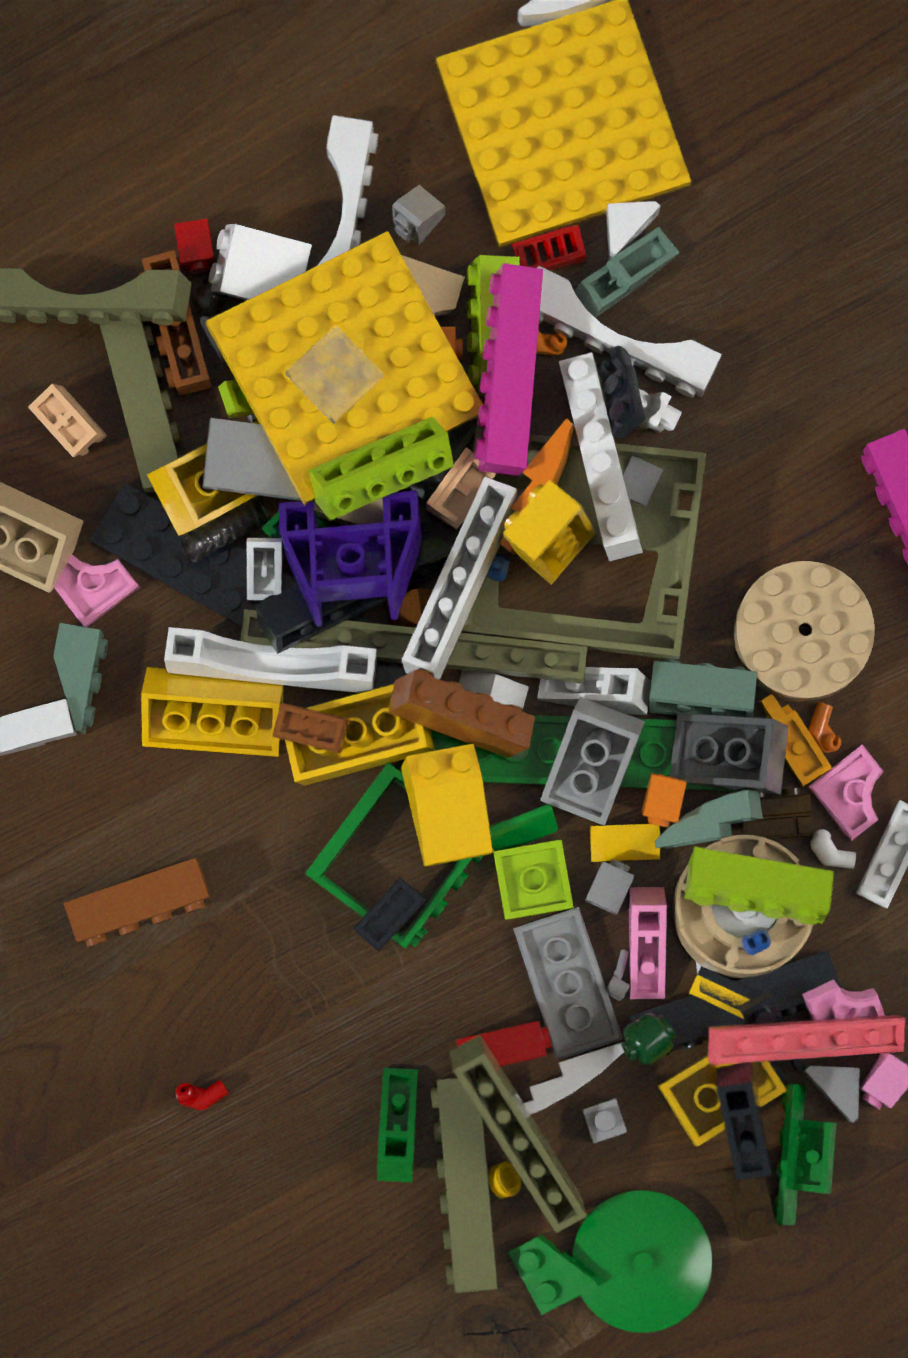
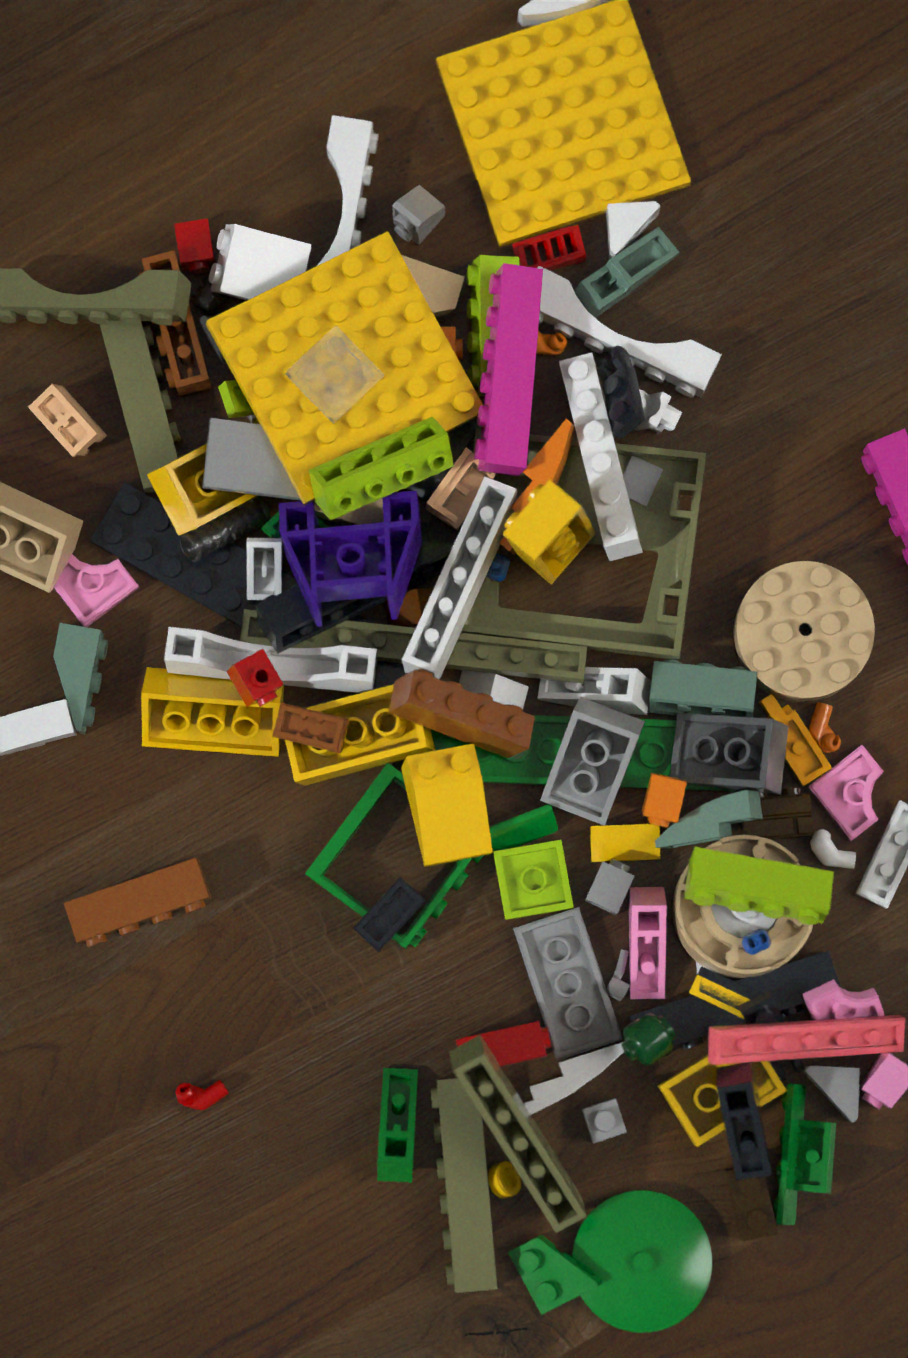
none -> red brick [226,649,284,707]

